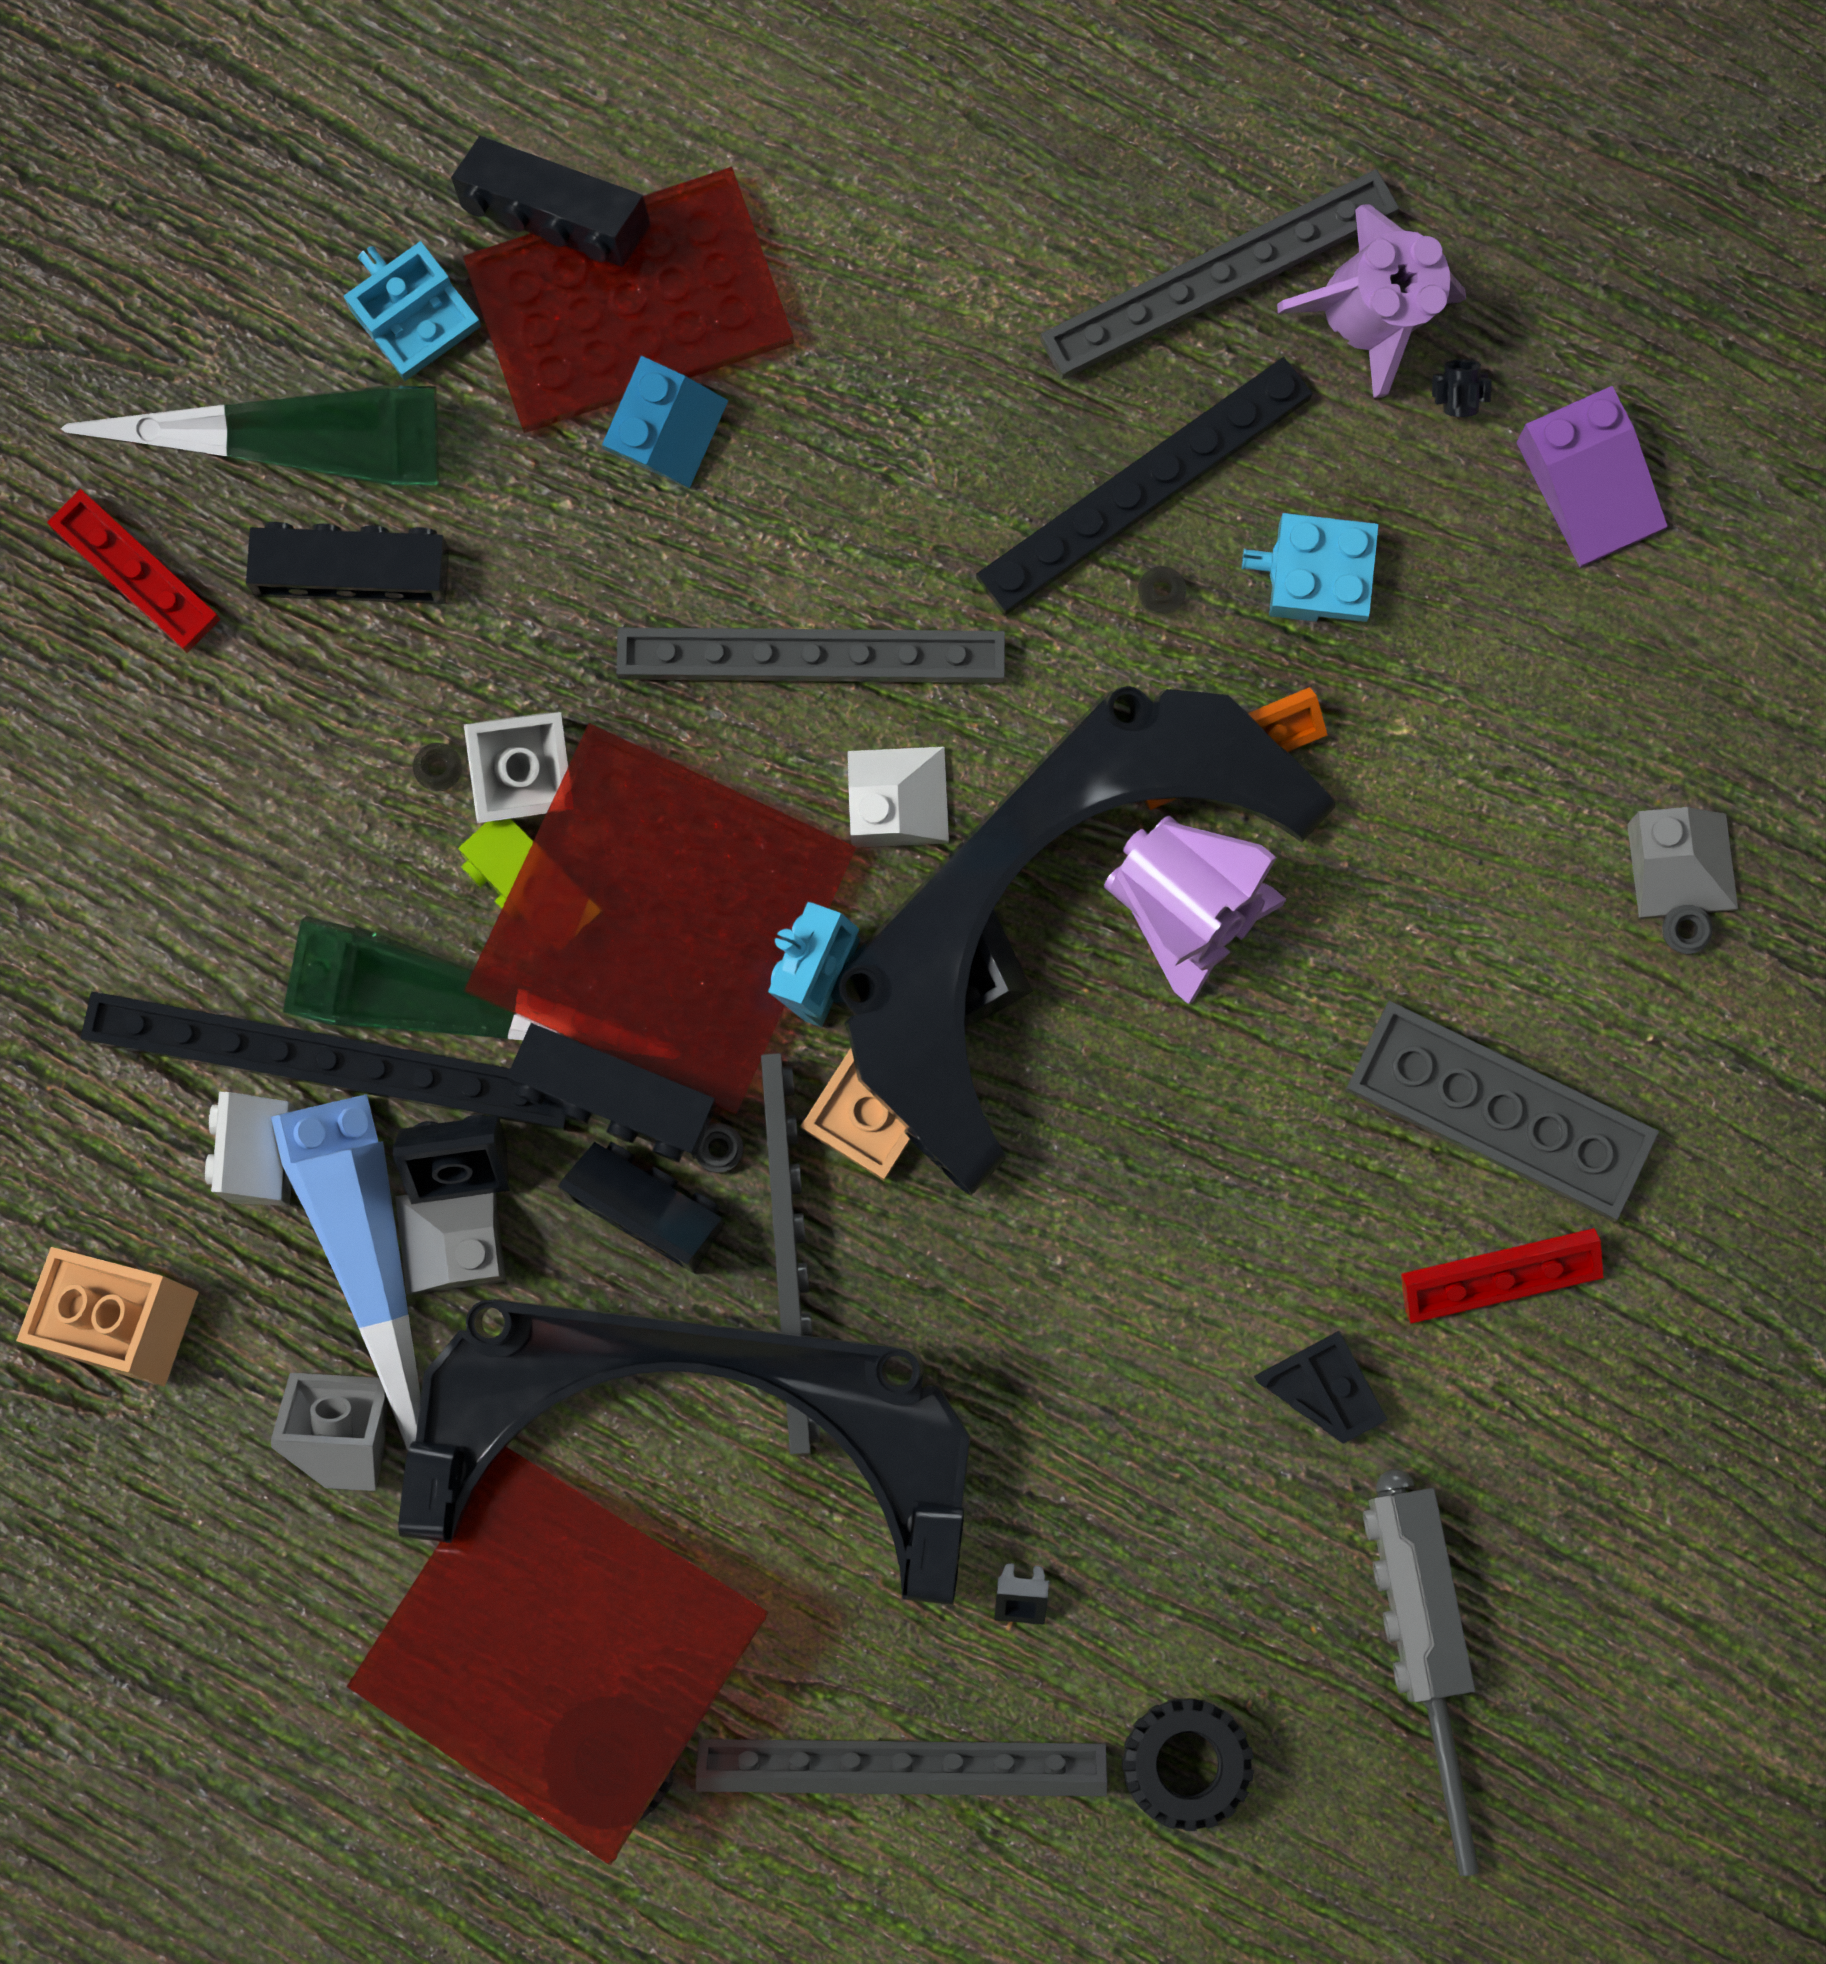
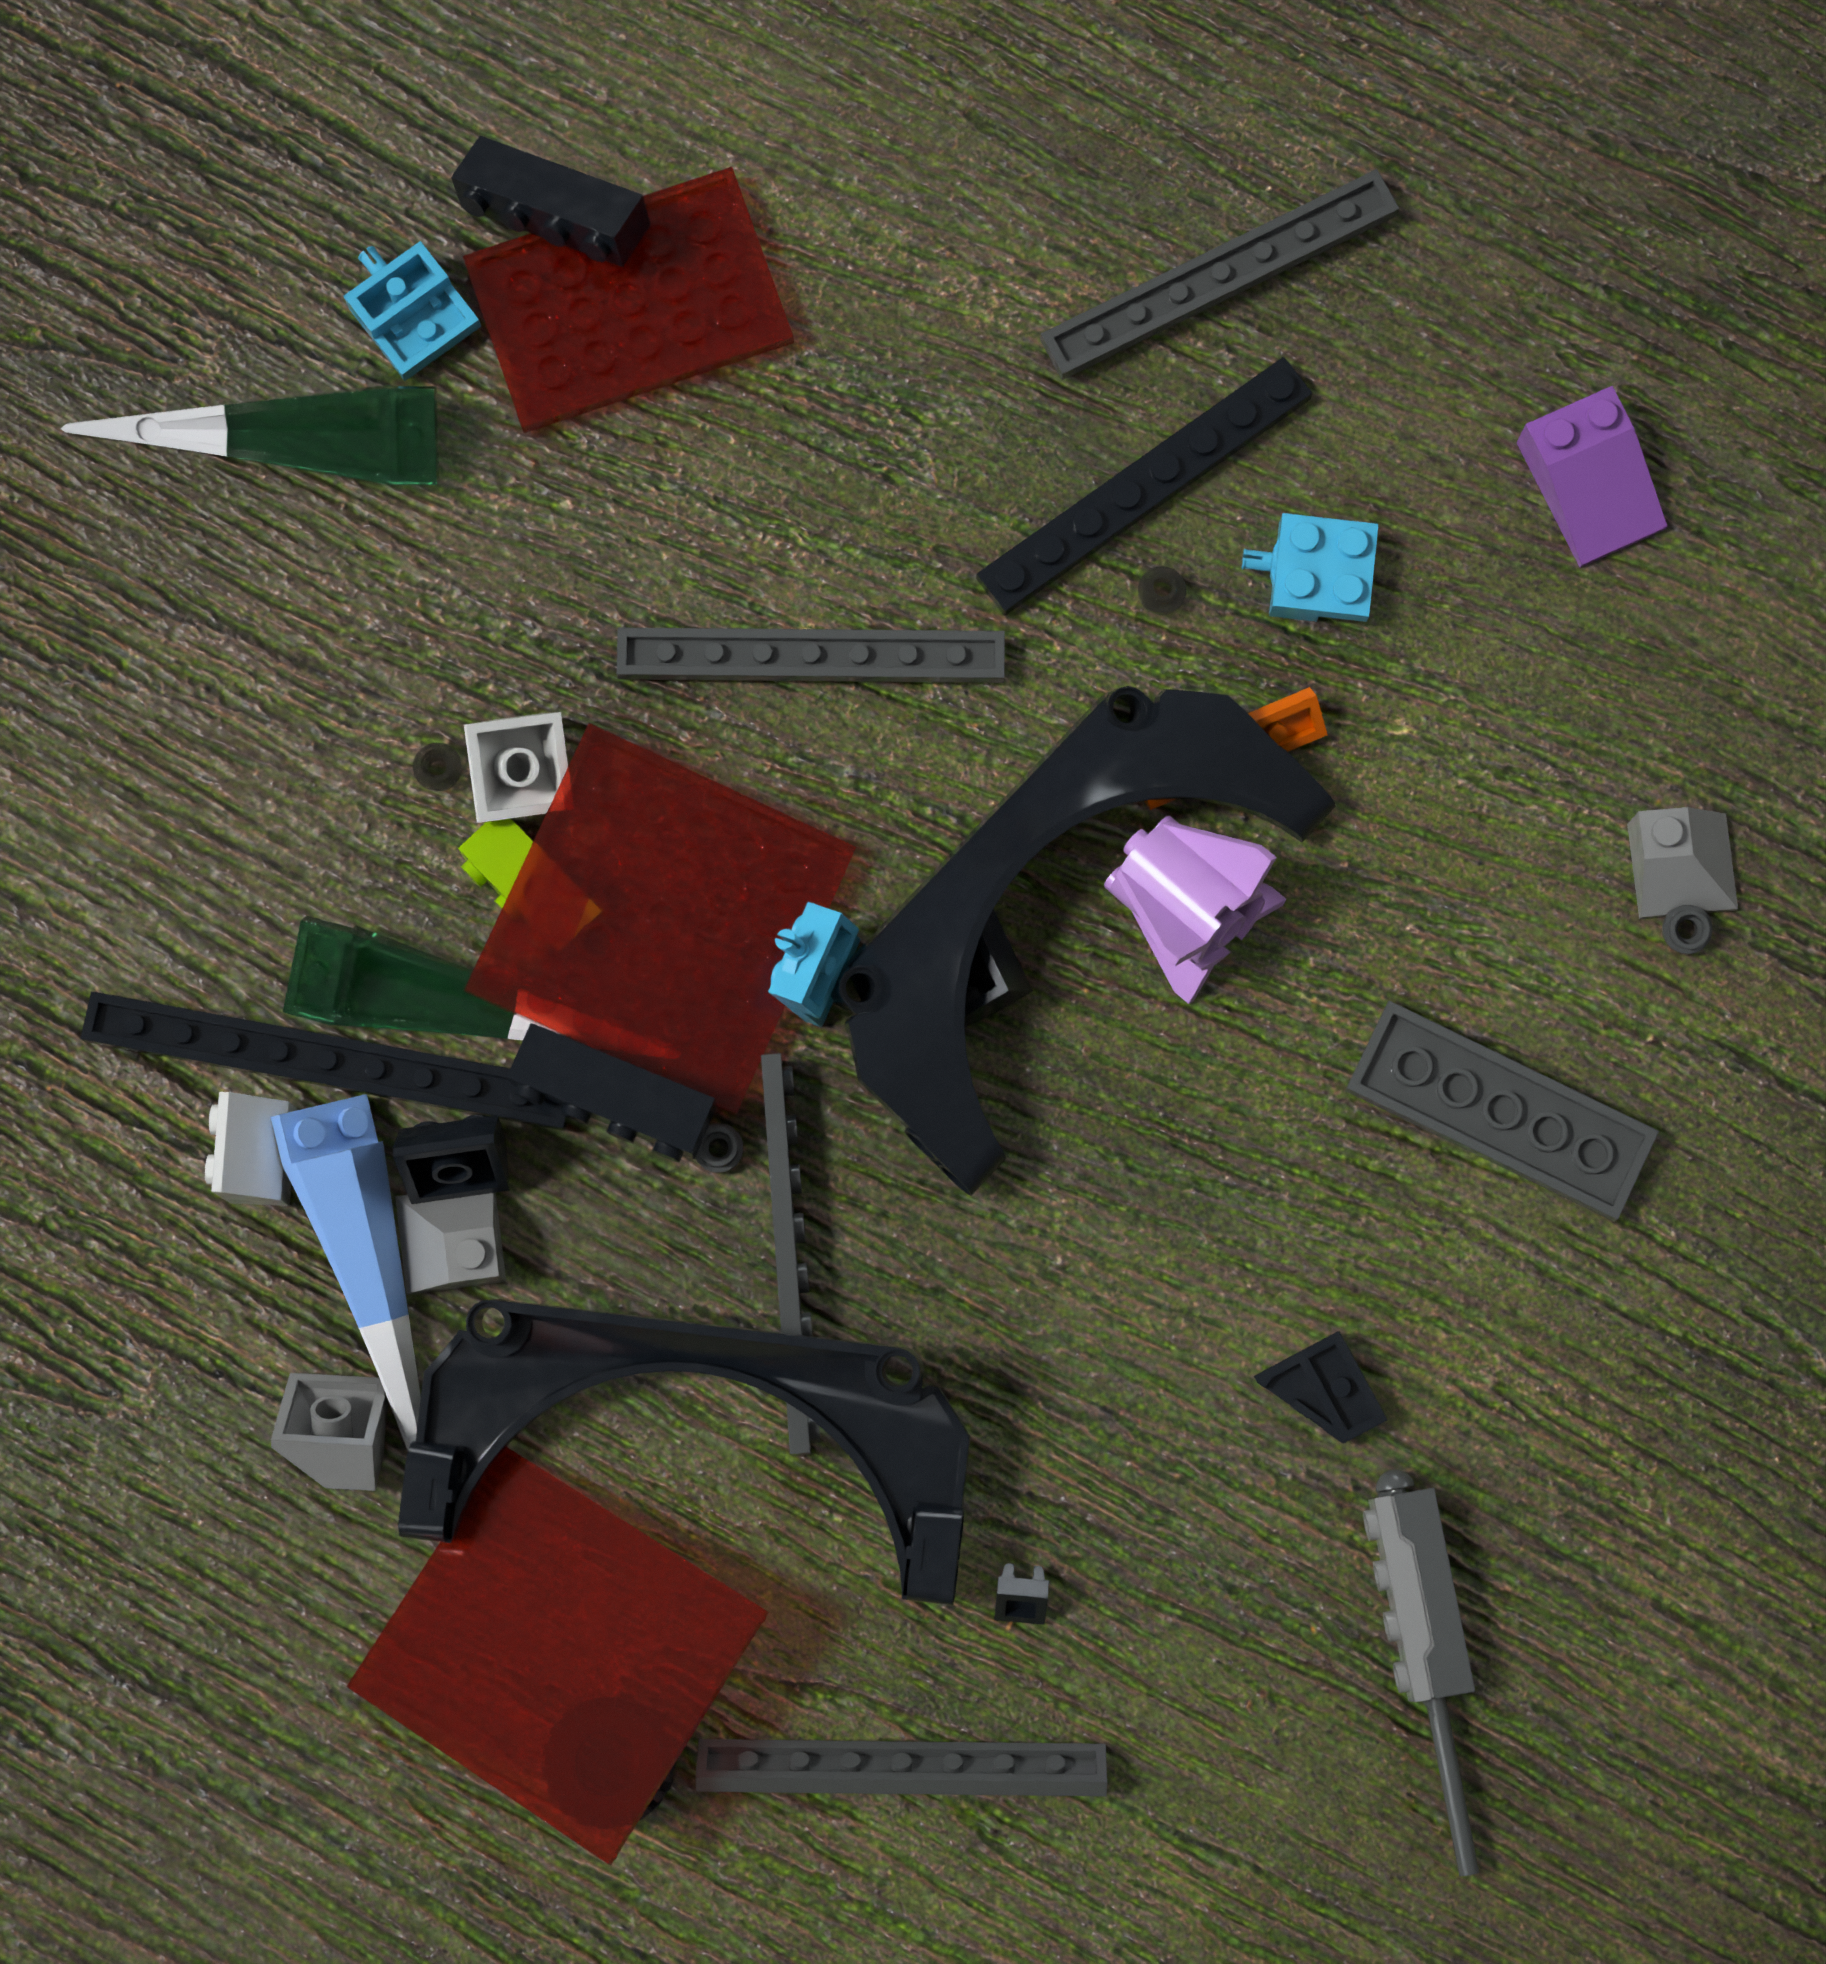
light nougat slope [16,1247,199,1387] -> none
red plate [46,489,221,653] -> none
black brick [246,522,449,604] -> none
black slope [558,1141,725,1274] -> none
dark azure slope [602,356,728,489] -> none
light nougat plate [800,1048,910,1181] -> none
white slope [848,747,949,848] -> none
black tyre [1122,1698,1254,1831] -> none
lavender brick [1277,204,1466,398] -> none
red plate [1401,1228,1604,1324] -> none
black gear [1432,359,1492,417] -> none

